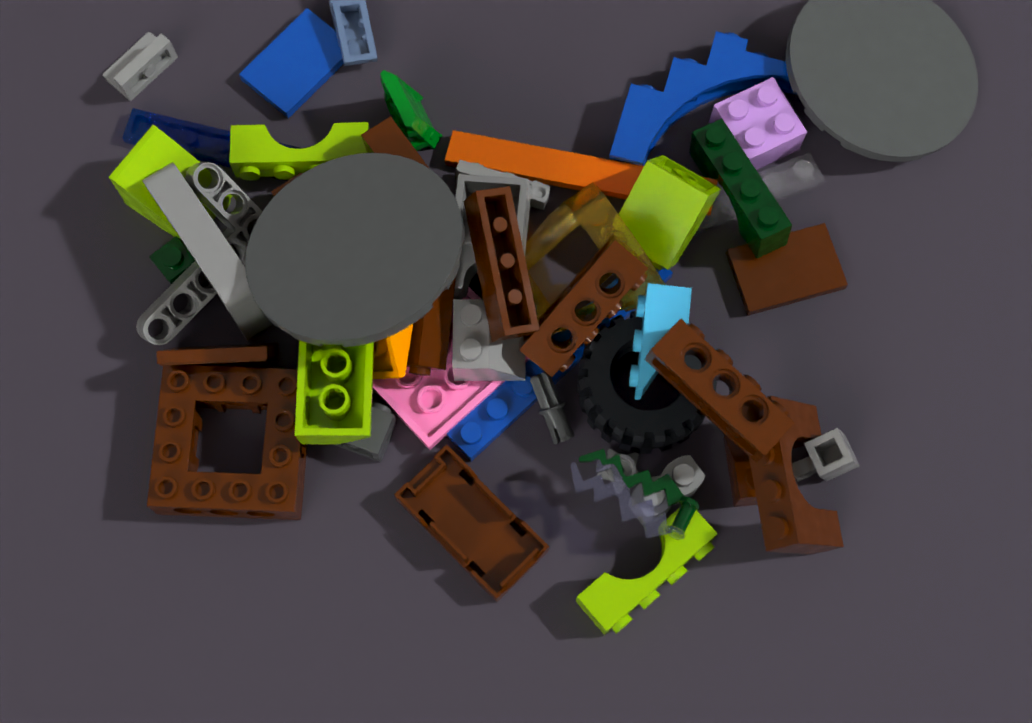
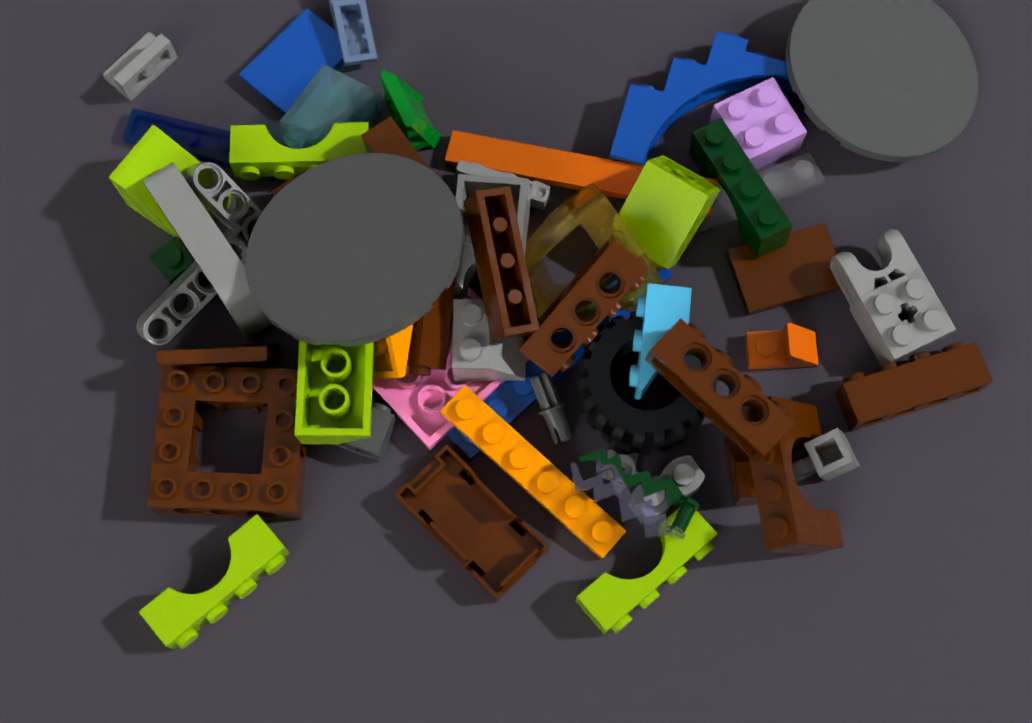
none -> lime arch [139,514,290,650]
none -> clear light blue slope [280,65,382,149]
none -> light orange plate [440,385,626,559]
none -> orange slope [745,323,819,369]
none -> light grey brick [830,229,956,366]
none -> reddish brown brick [835,342,993,432]

